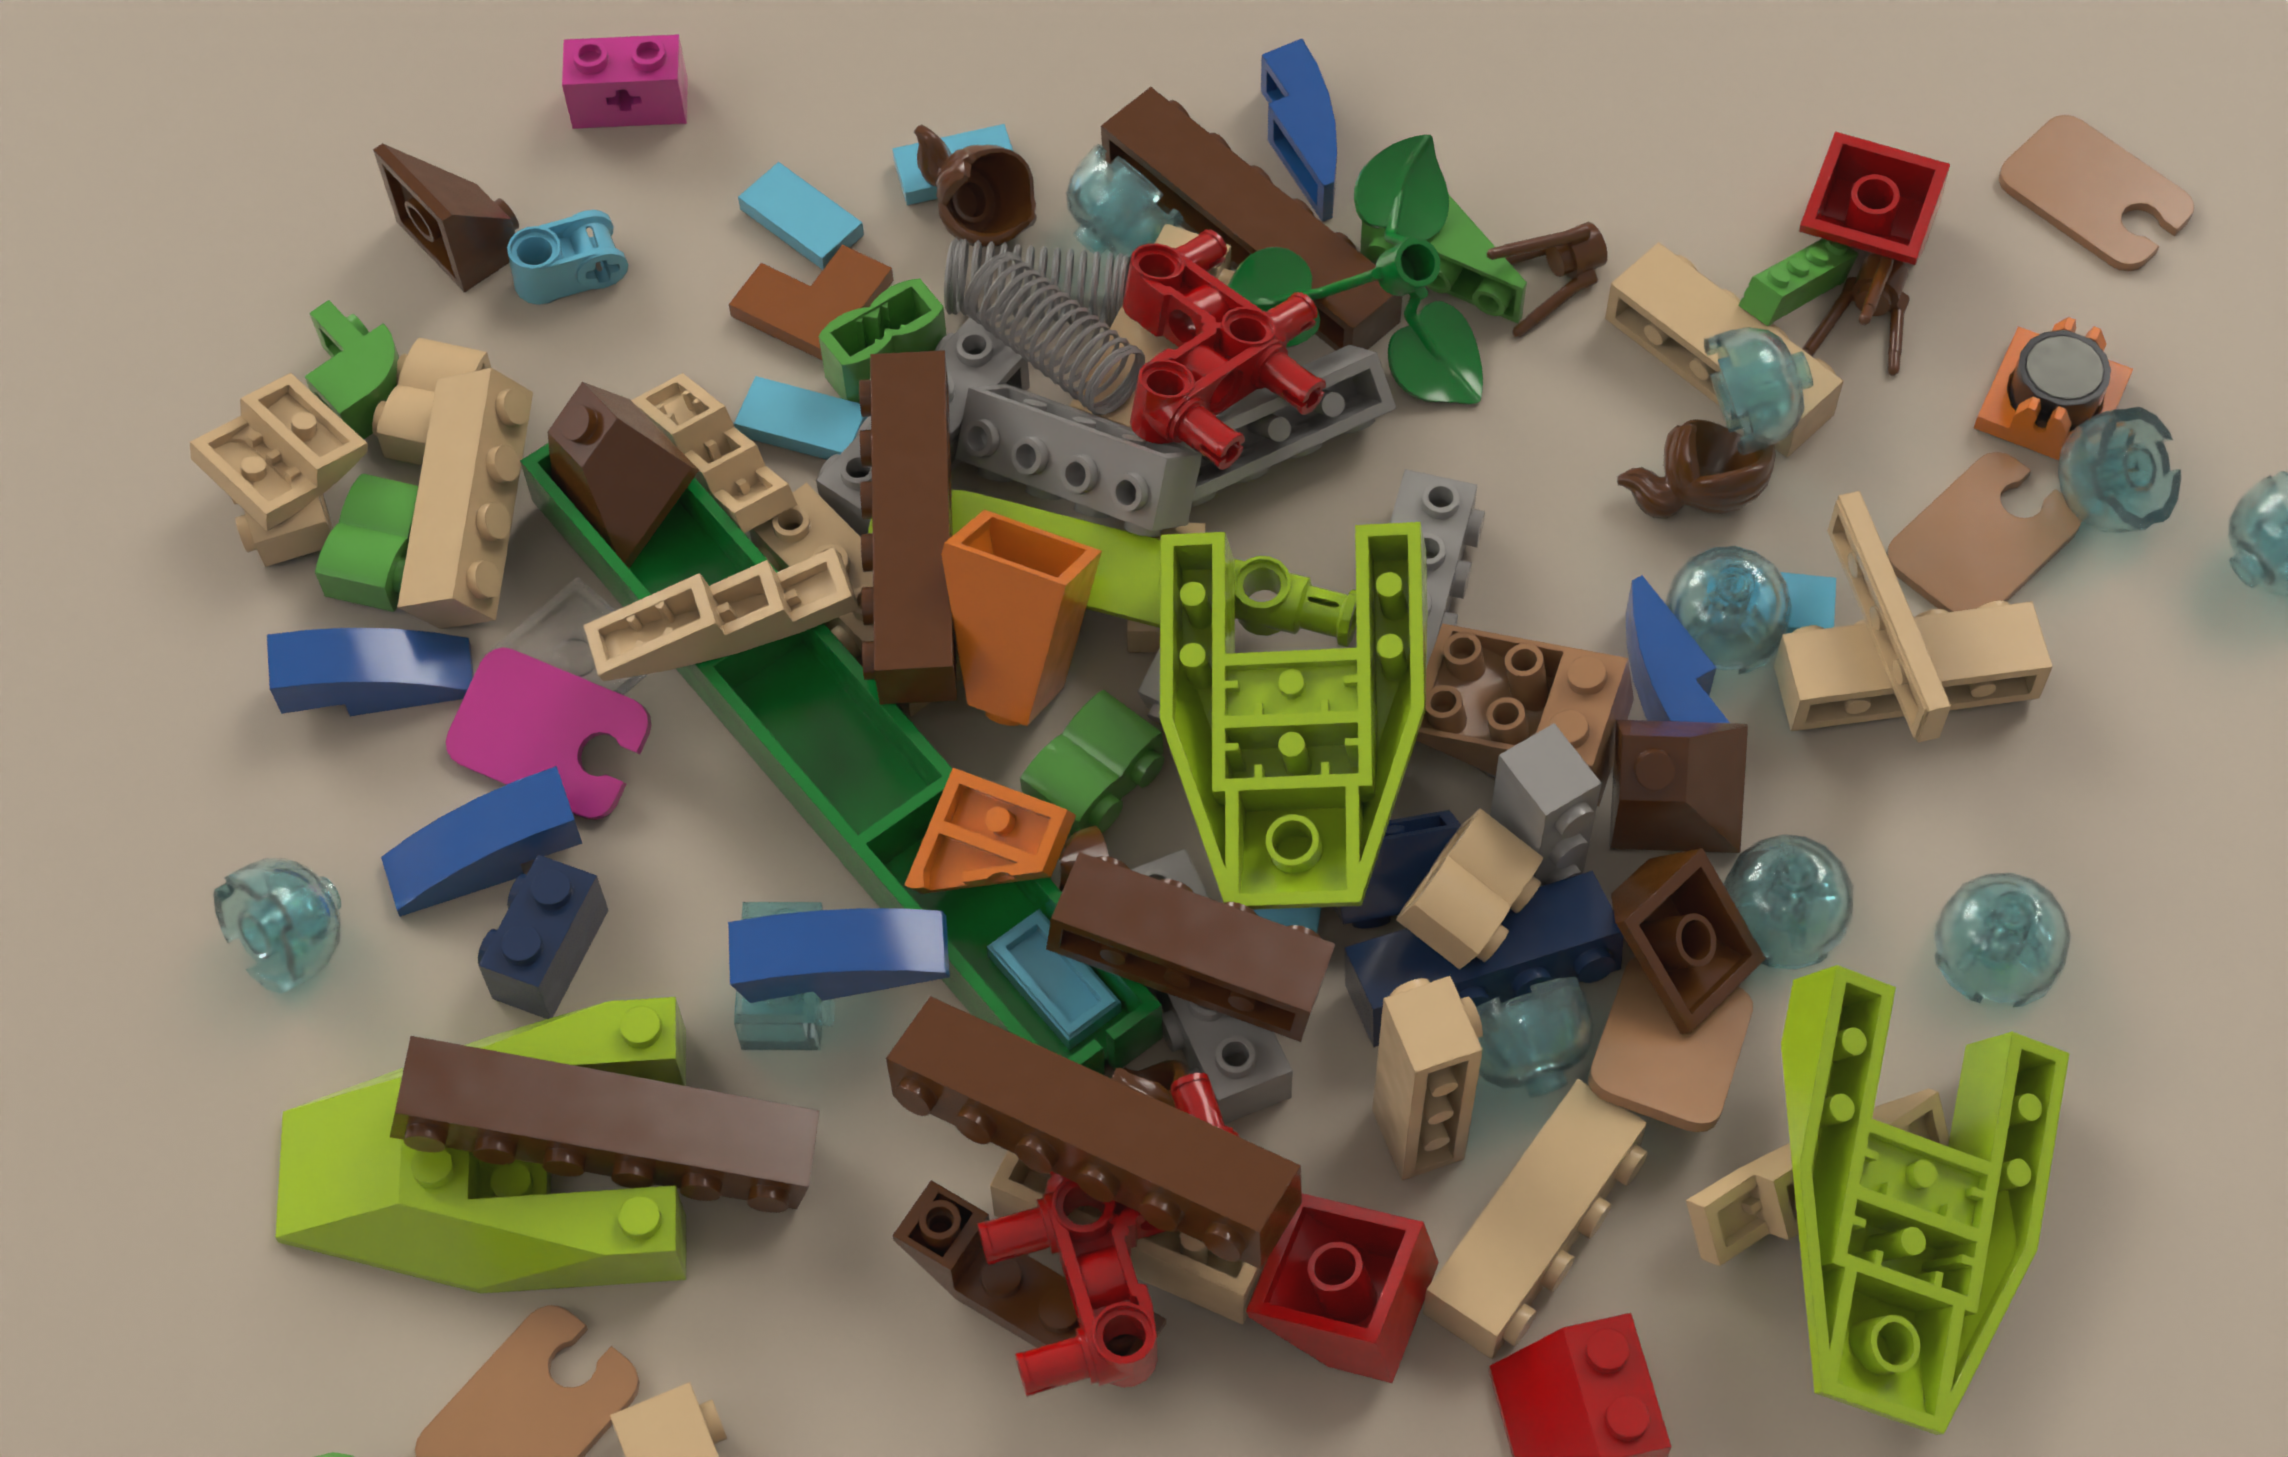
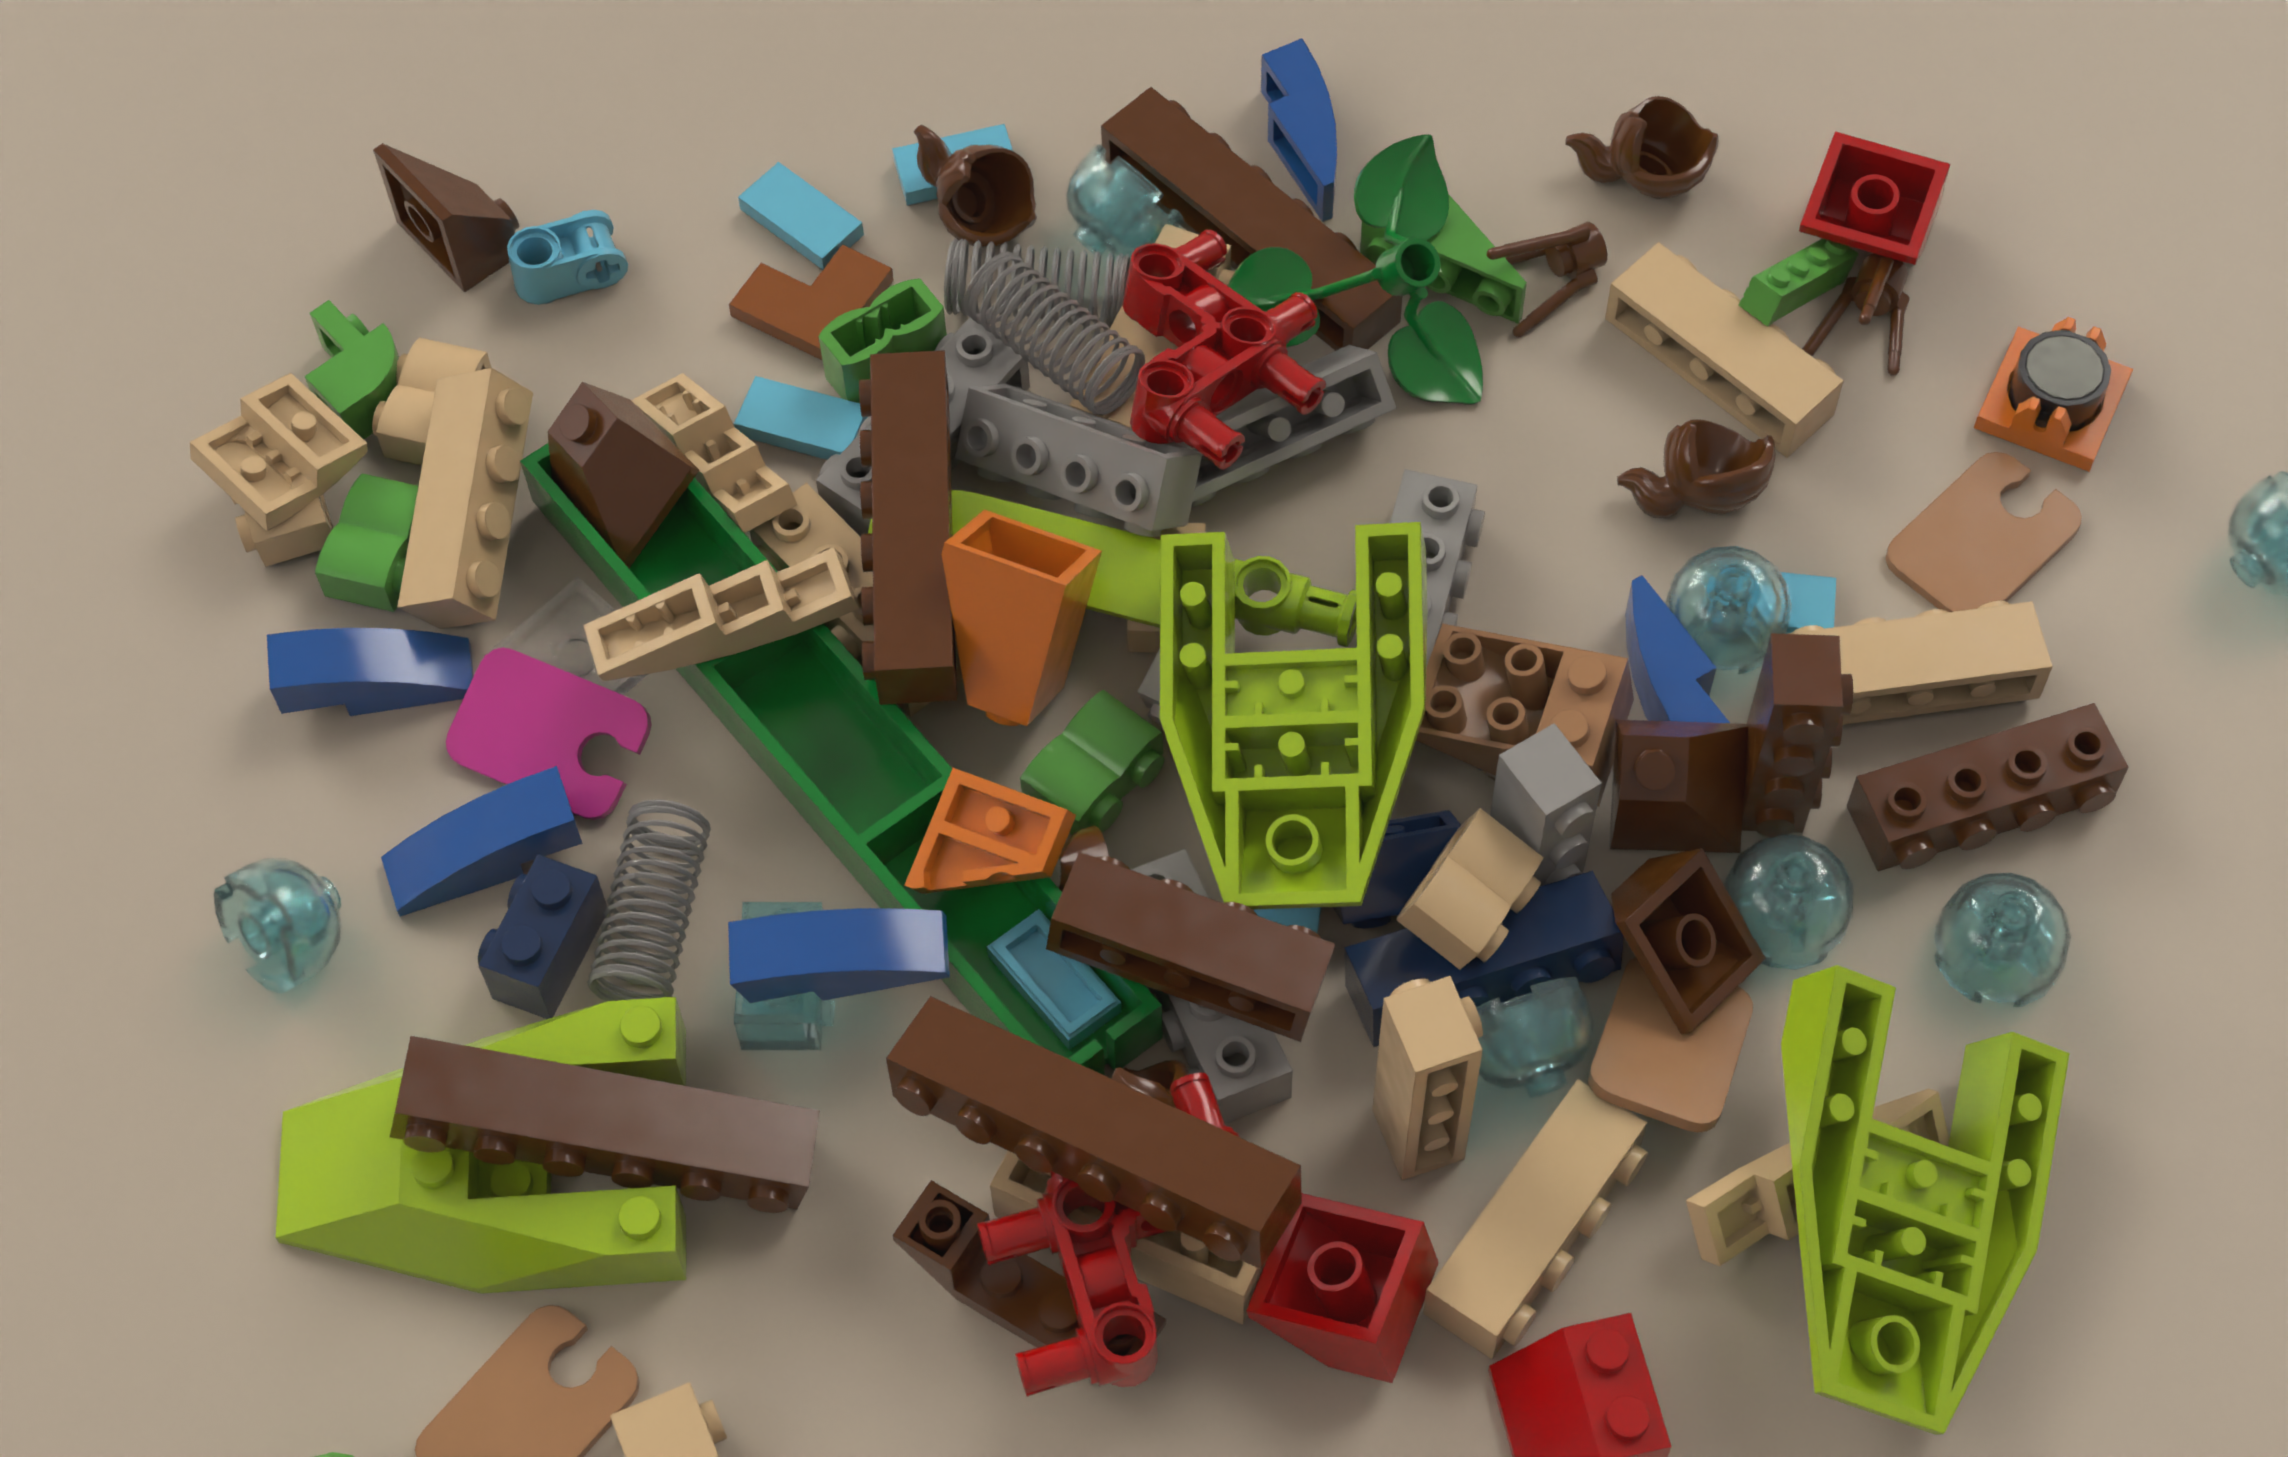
dark pink brick [562,34,688,129] -> none
clear light blue cylinder [1704,327,1813,455] -> none
tan tile [1827,490,1951,743] -> none
medium nougat piece [1999,115,2194,271] -> none
clear light blue cylinder [2058,407,2181,533] -> none
none -> light grey piece [587,799,711,1002]
none -> reddish brown hair [1565,96,1719,199]
none -> reddish brown brick [1742,633,1853,837]
none -> reddish brown brick [1846,703,2129,871]

